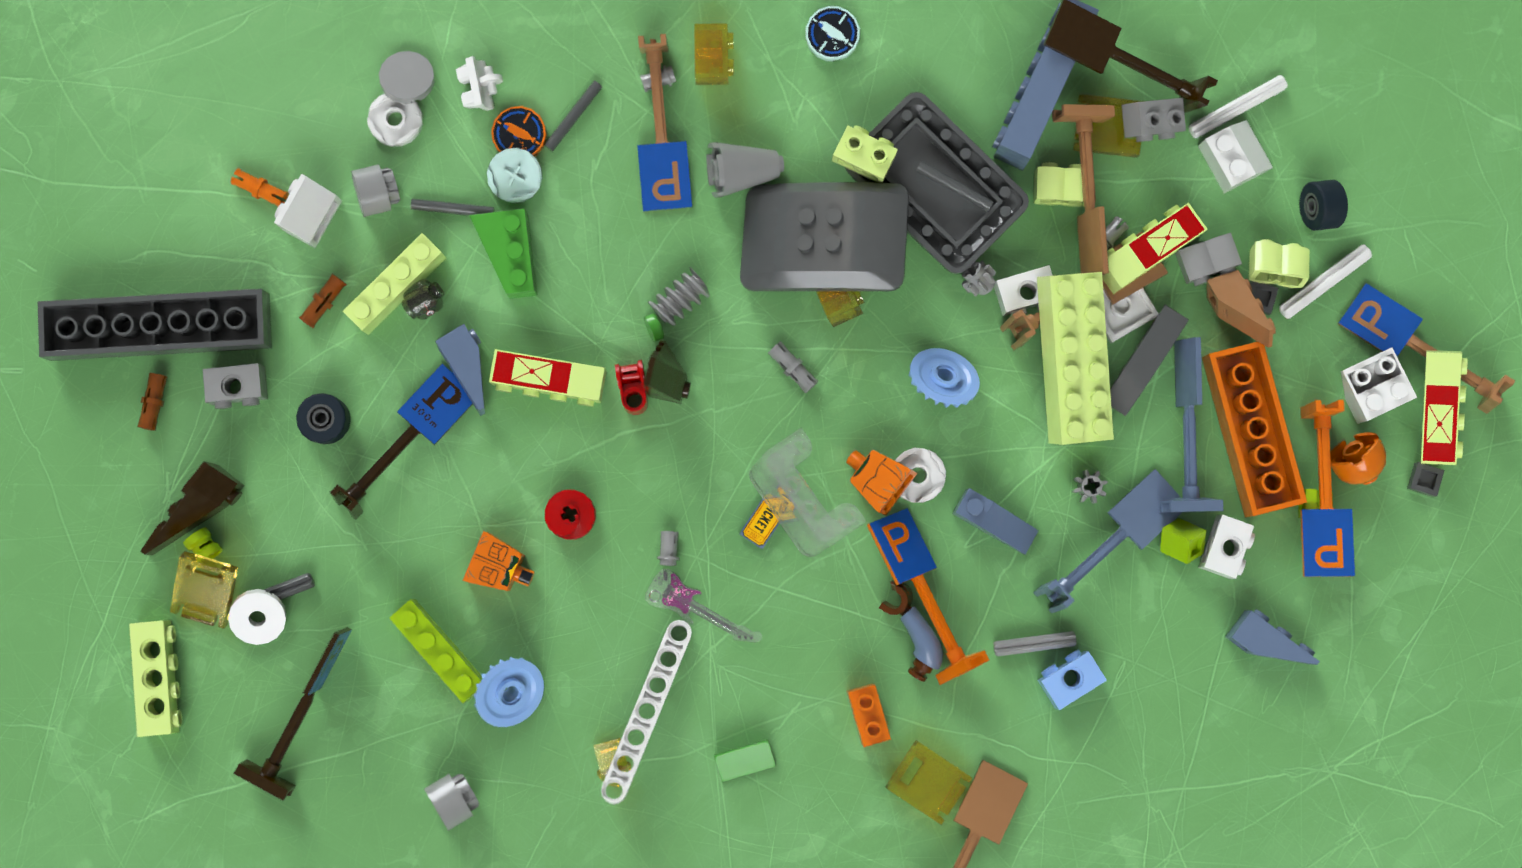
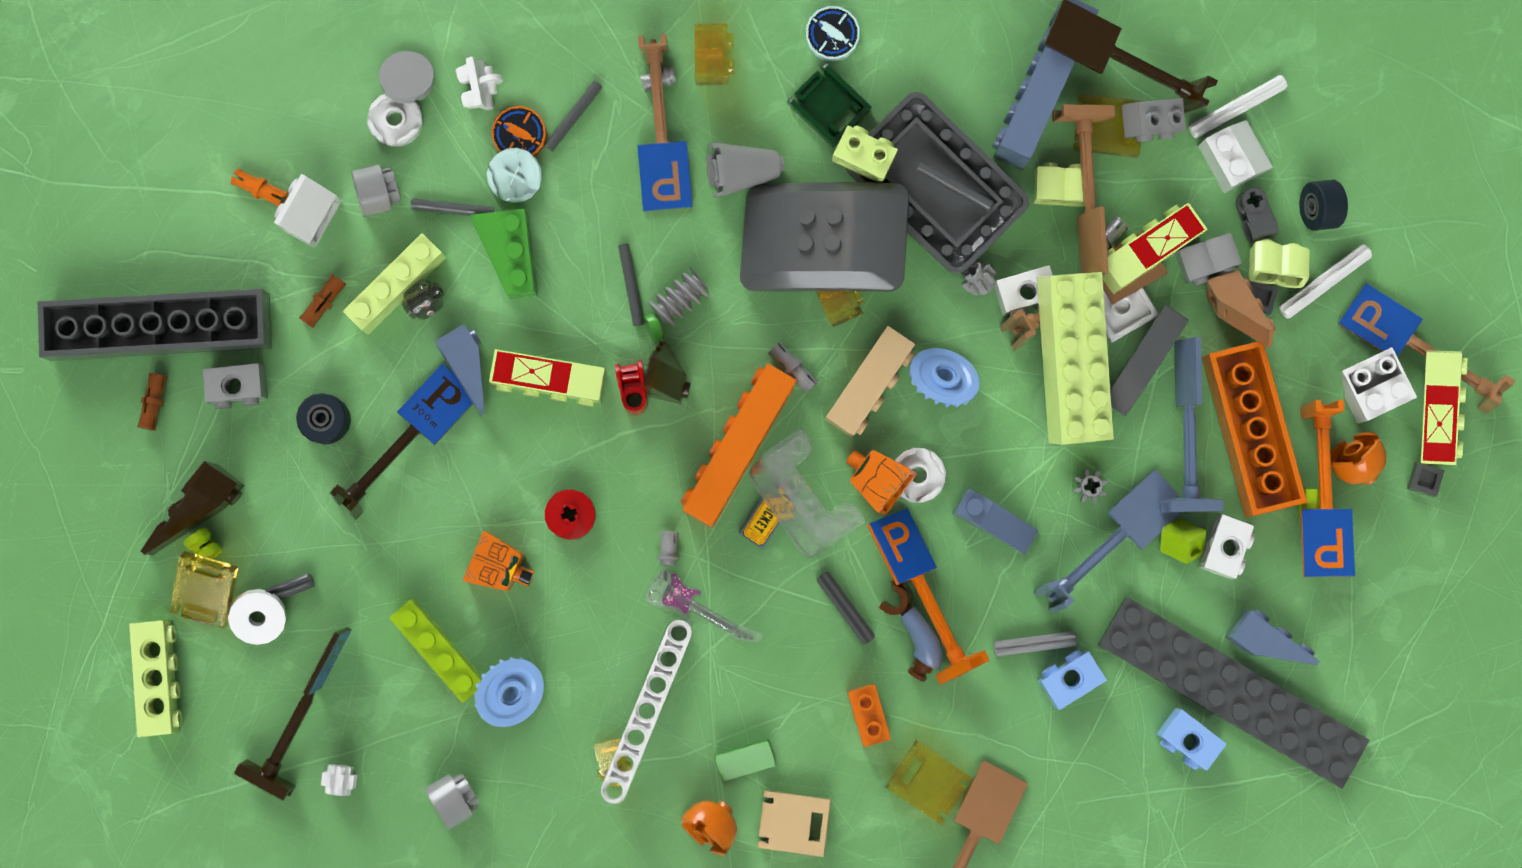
none -> white gear [321,764,357,796]
none -> dark grey bar [618,244,644,326]
none -> orange brick [680,363,797,529]
none -> orange cylinder [680,801,737,856]
none -> tan container [757,790,831,857]
none -> dark green container [787,63,872,148]
none -> dark grey axle [817,572,875,644]
none -> tan brick [825,326,916,438]
none -> dark grey plate [1098,597,1370,789]
none -> light blue brick [1156,708,1227,771]
none -> dark grey piece [1236,187,1279,244]

